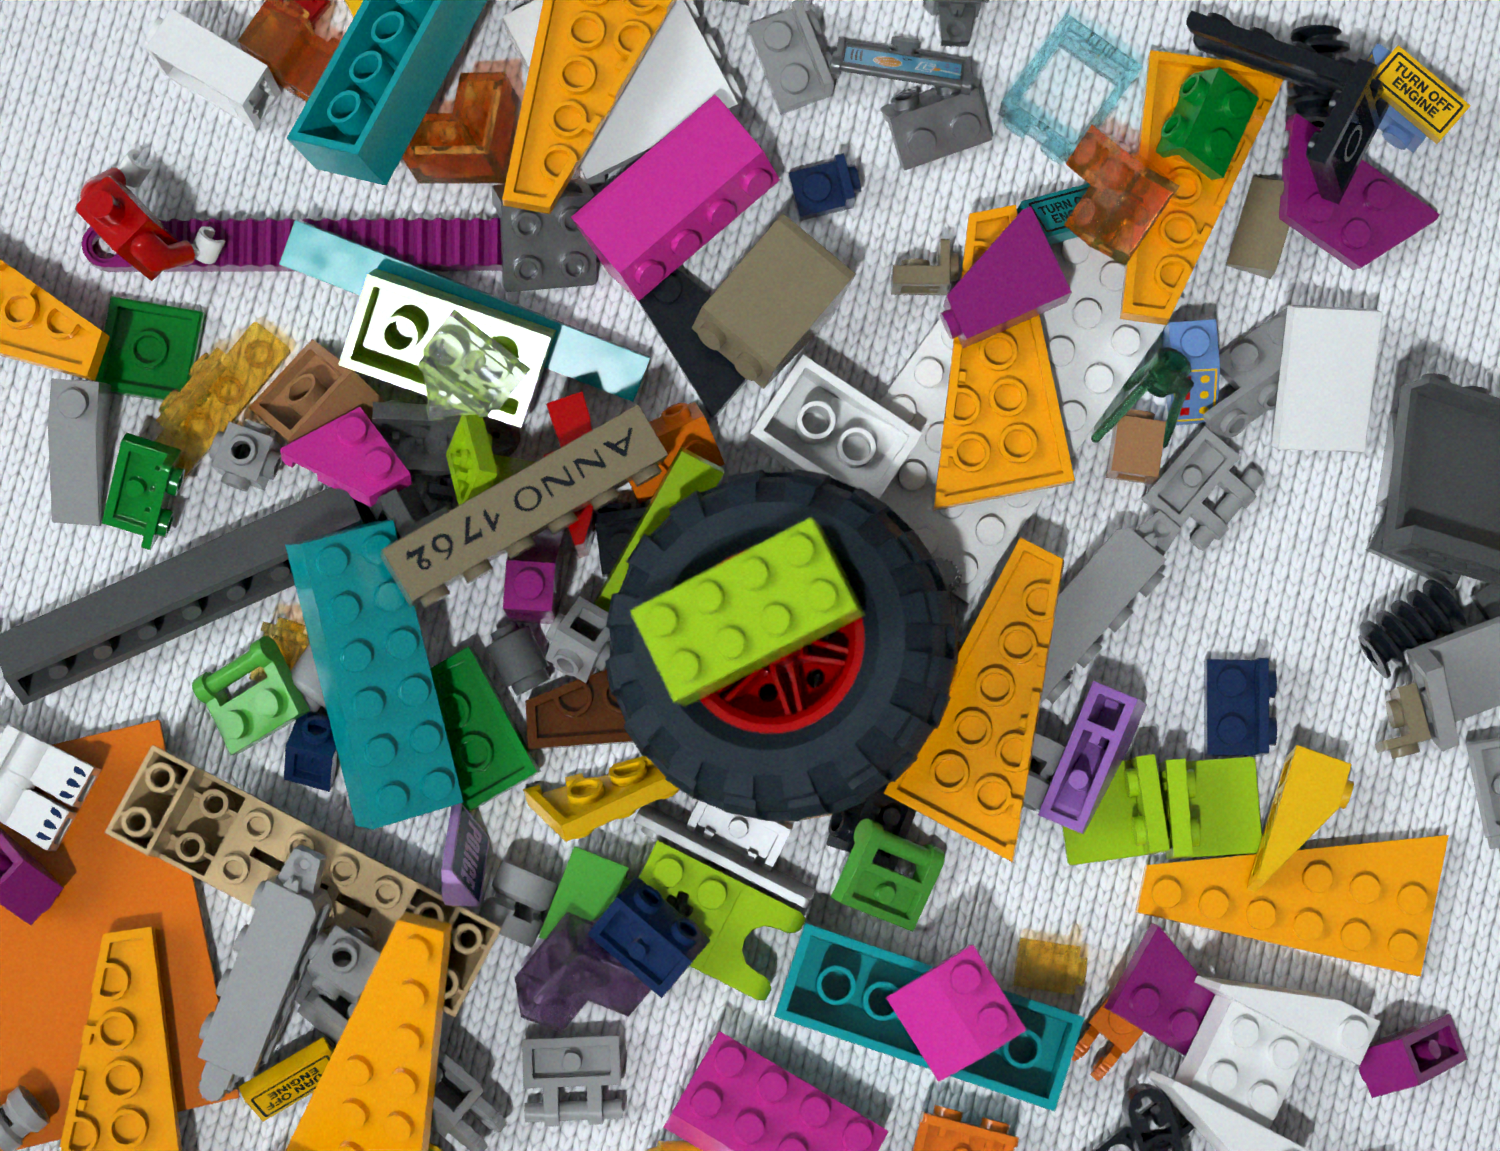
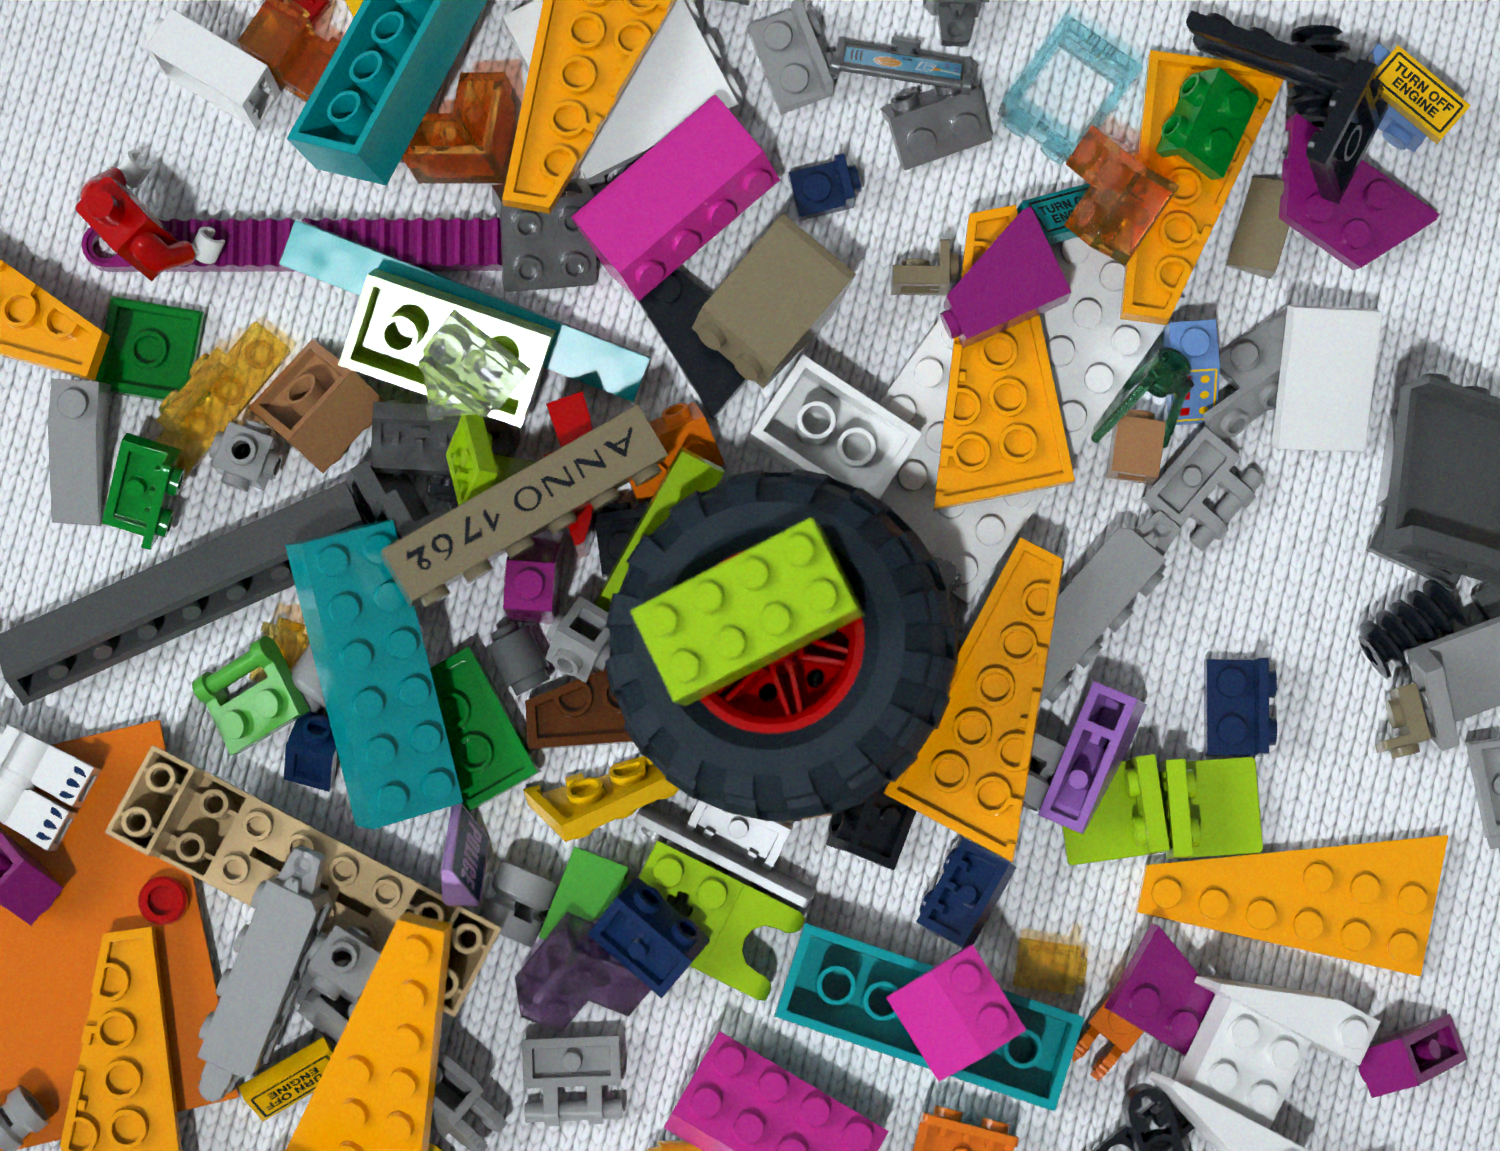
dark pink wing [280,407,412,507] -> none
bright green plate [831,818,945,932] -> none
yellow slope [1247,745,1354,892] -> none
none -> red tile [138,876,189,925]
none -> dark blue bracket [916,838,1017,949]

